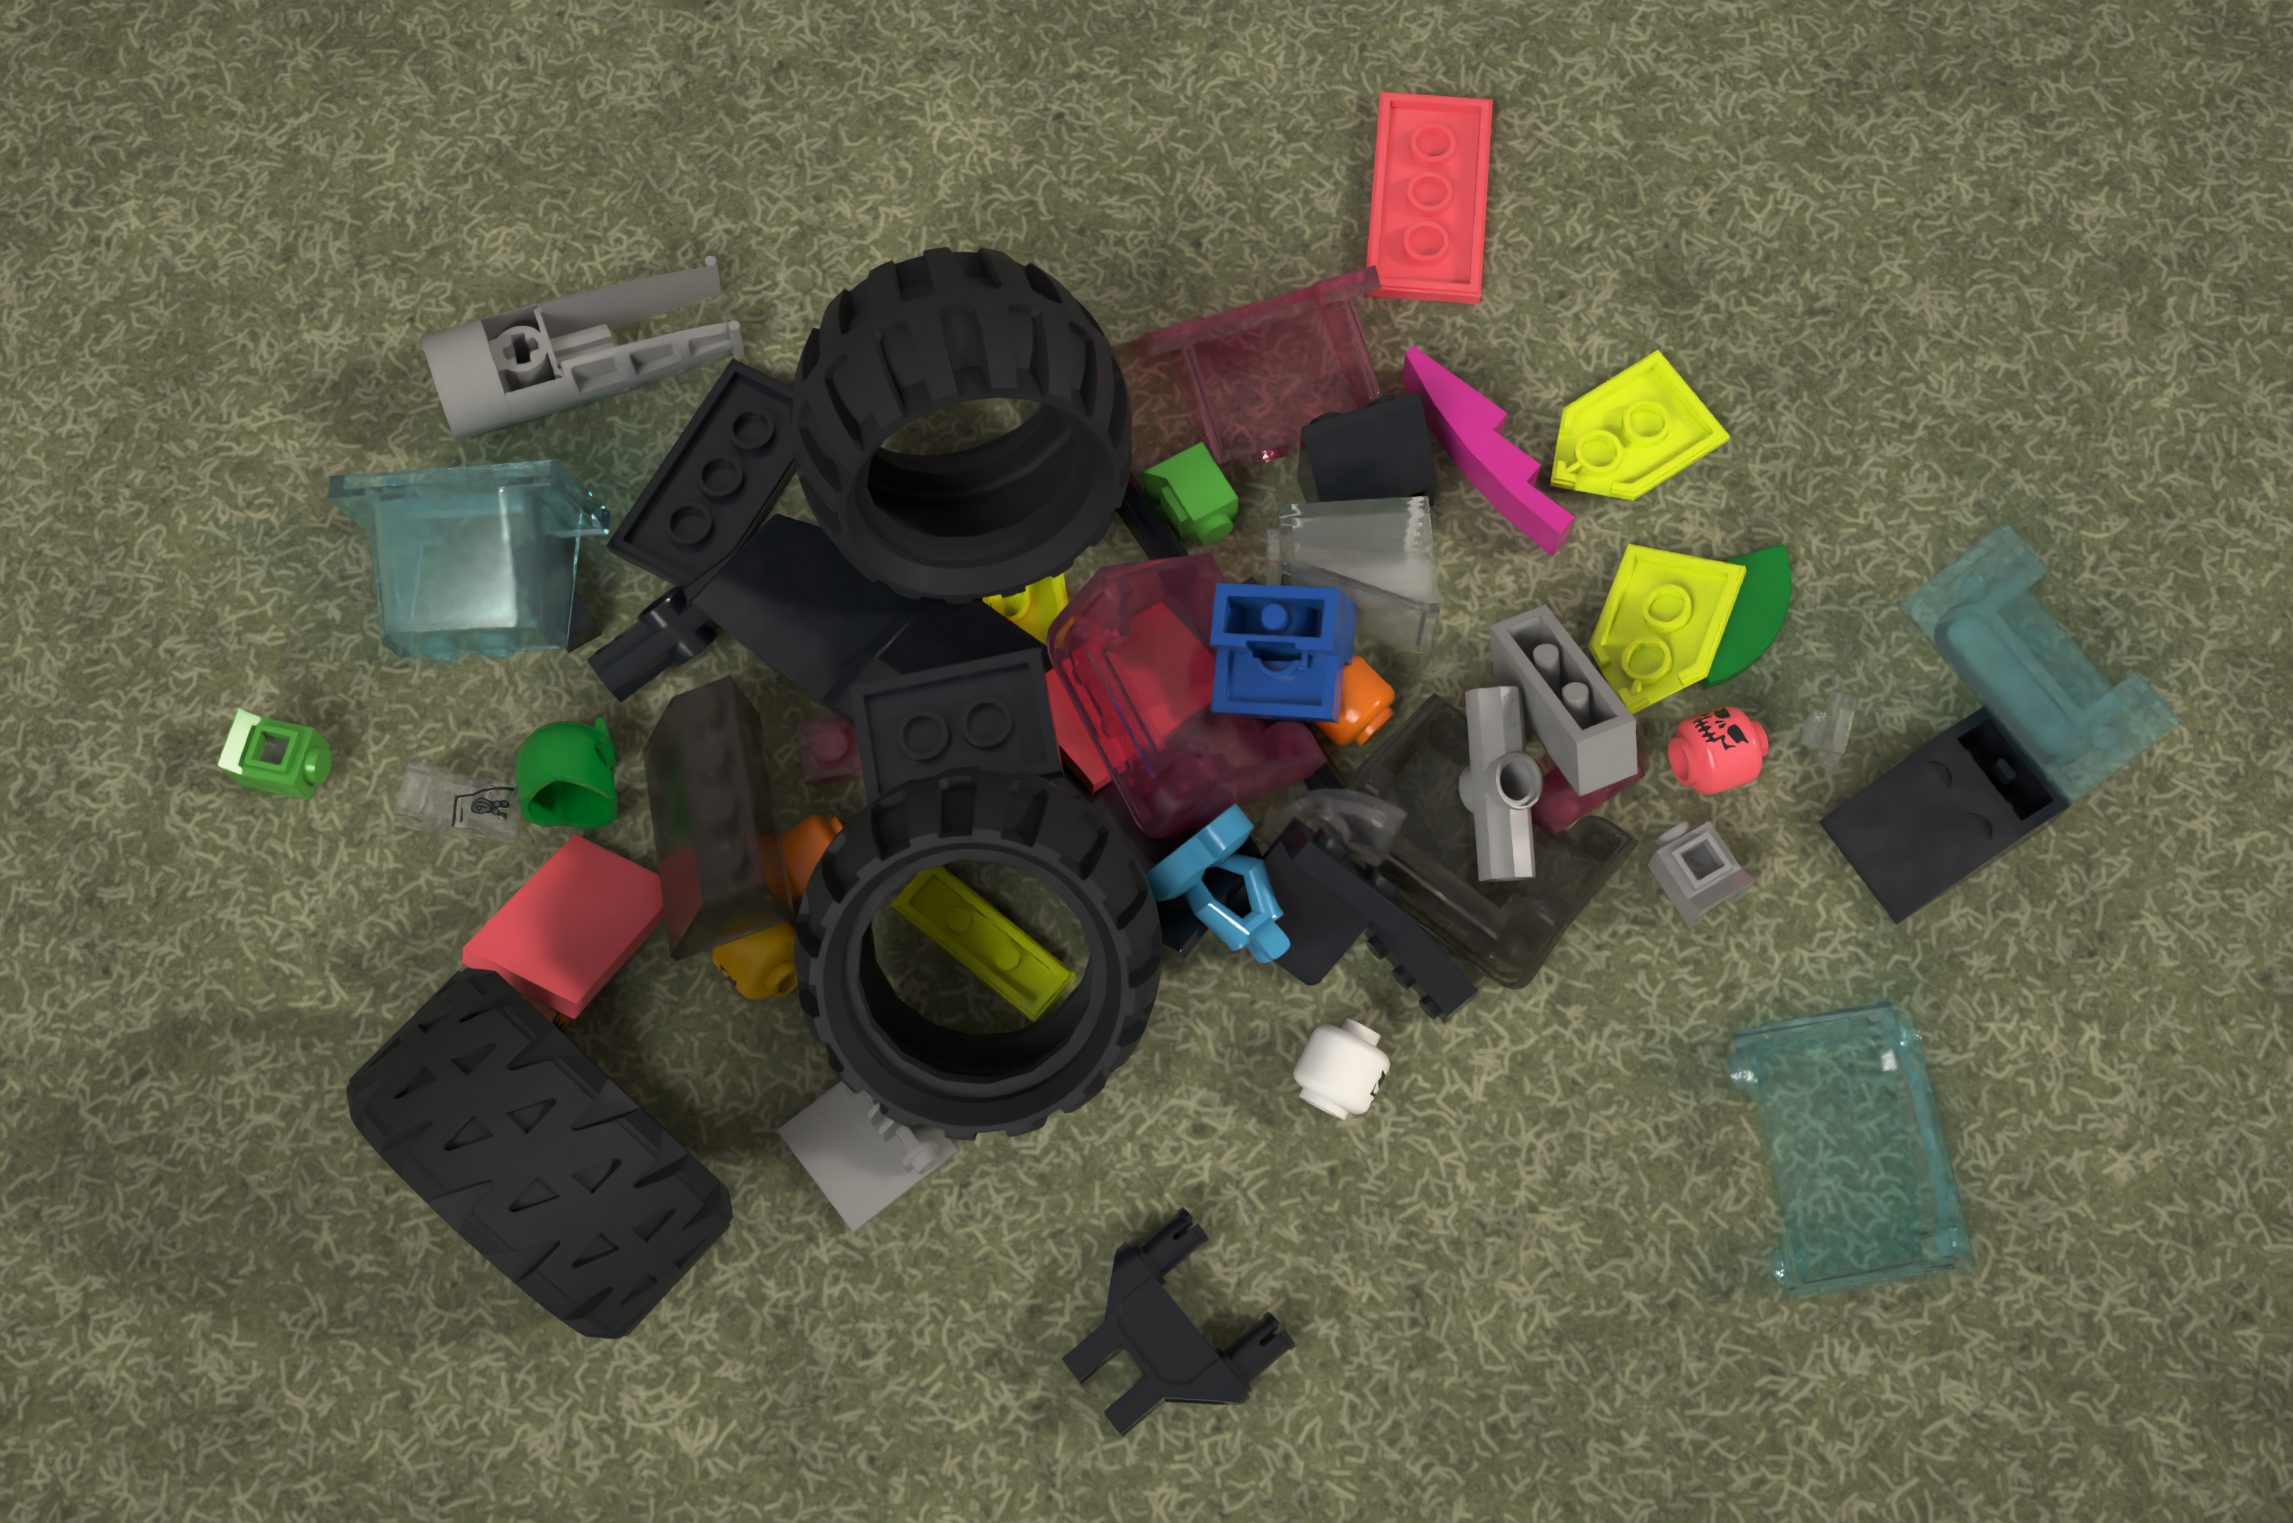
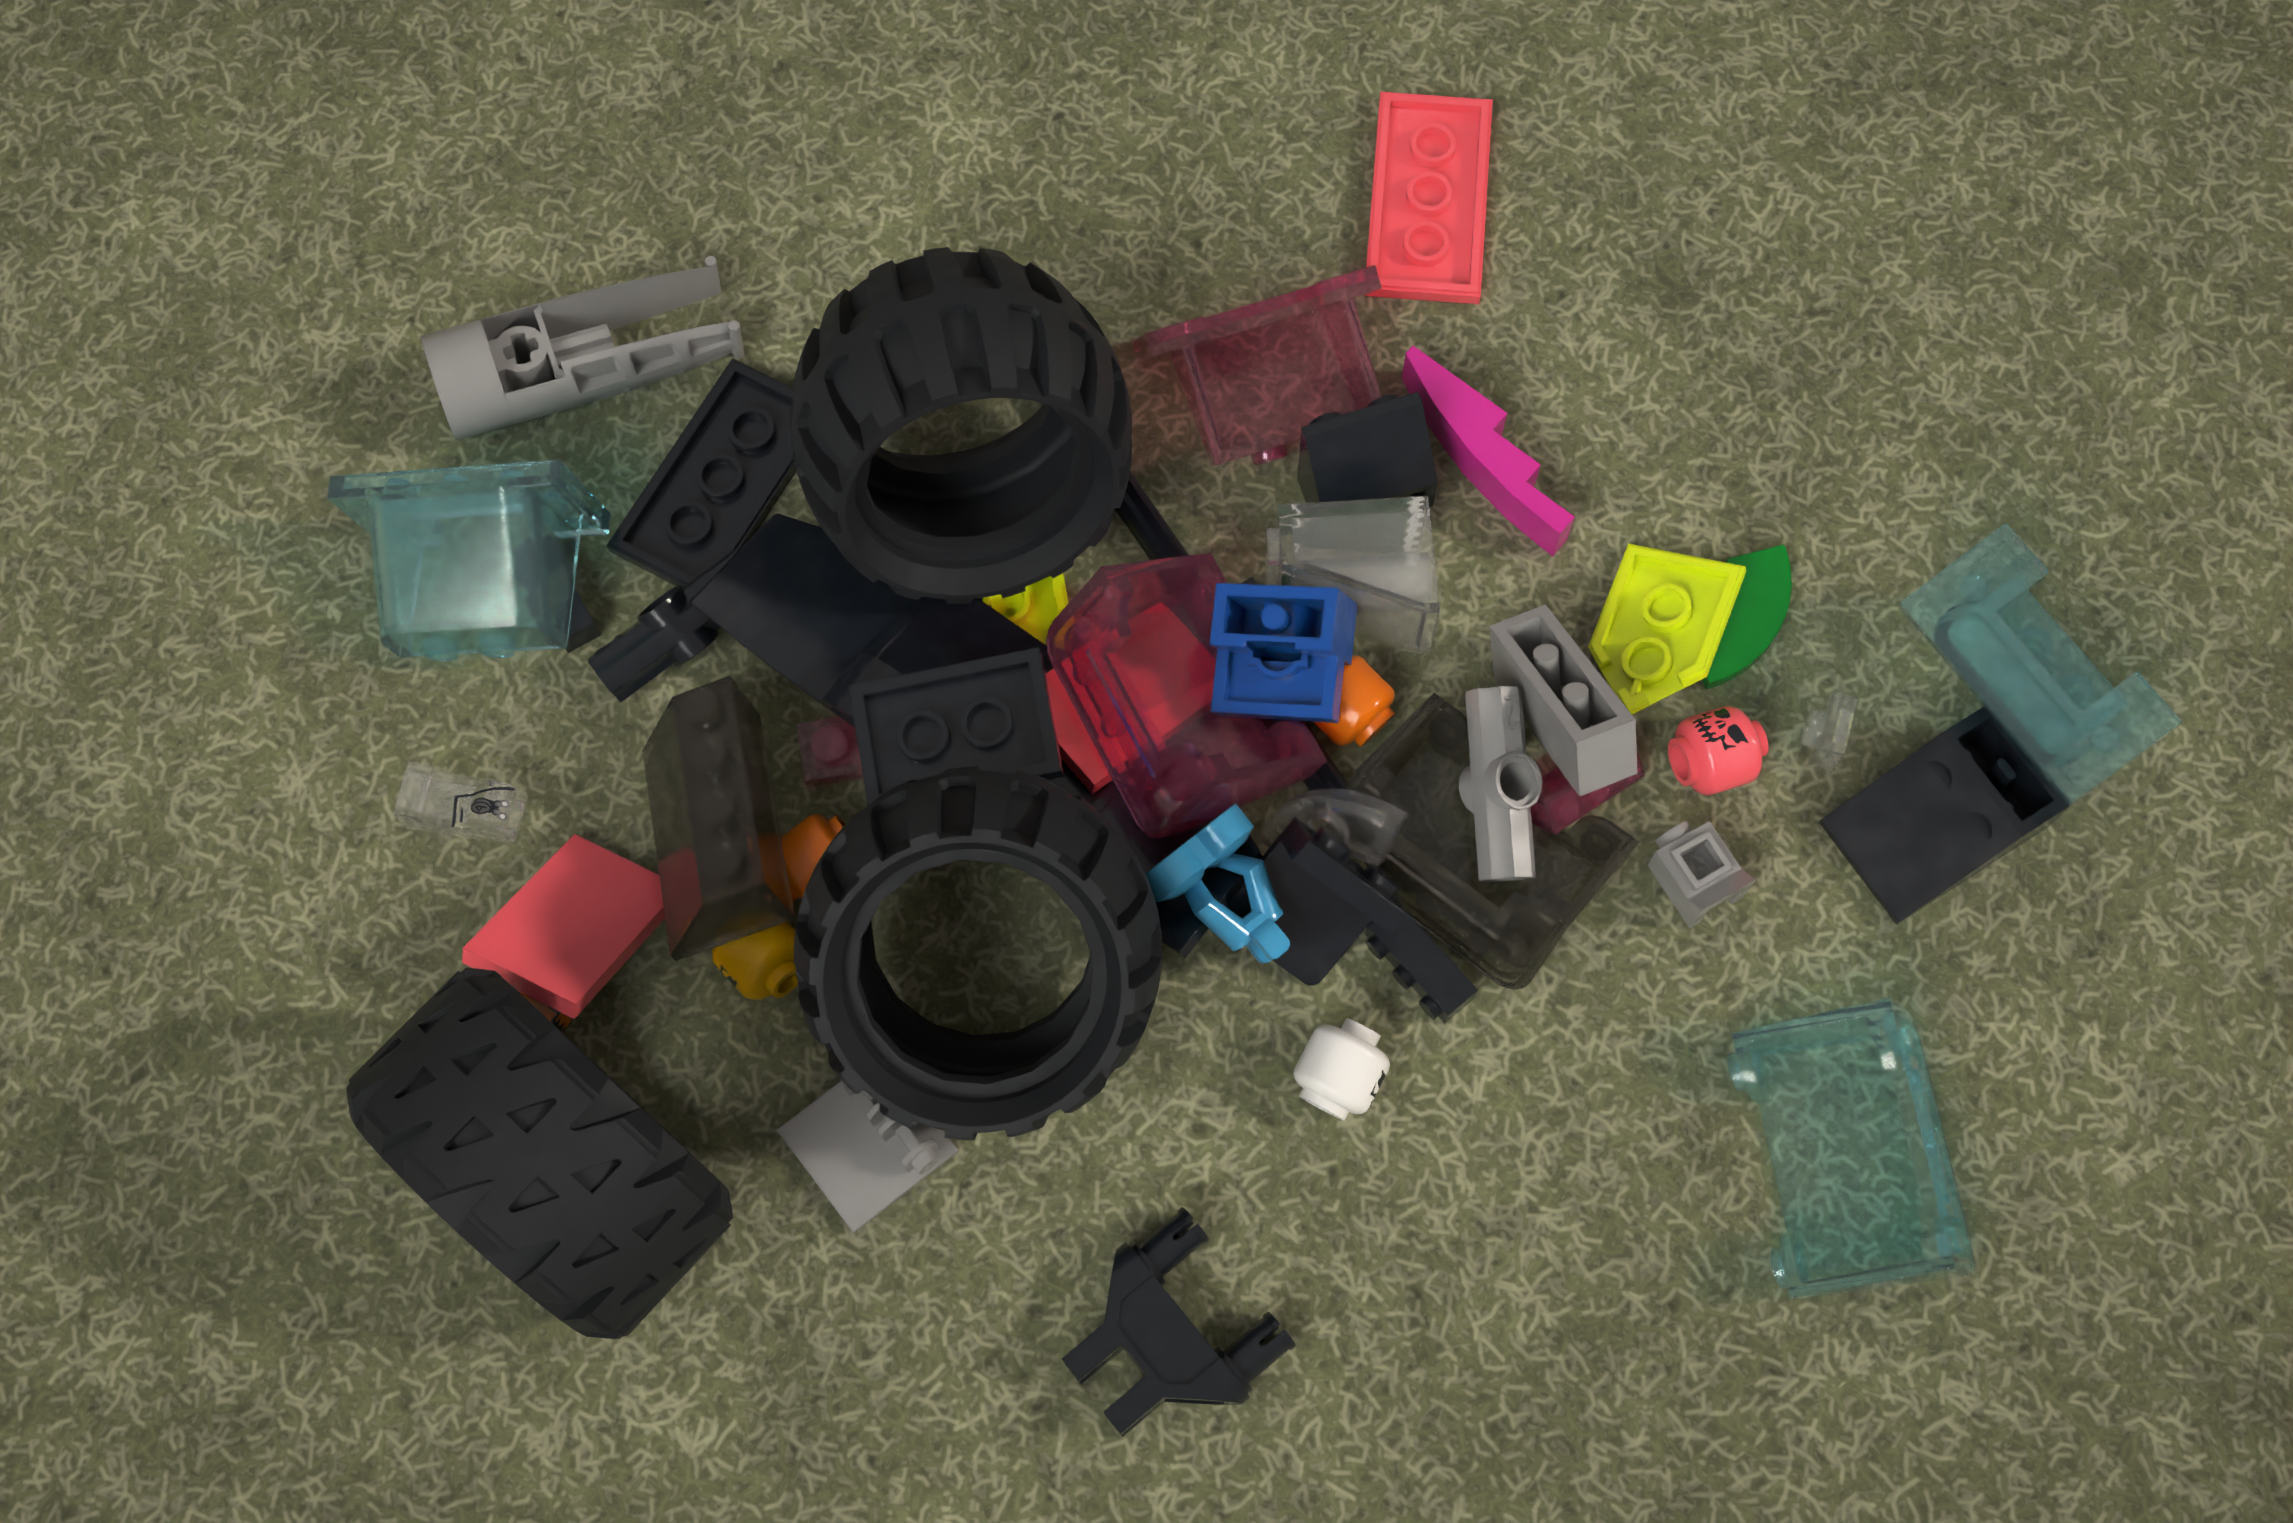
bright green window [217,708,332,800] -> none
green helmet [514,716,618,828] -> none
neon yellow tile [891,865,1077,1023] -> none
bright green window [1143,441,1238,545] -> none
neon yellow tile [1550,349,1730,501] -> none

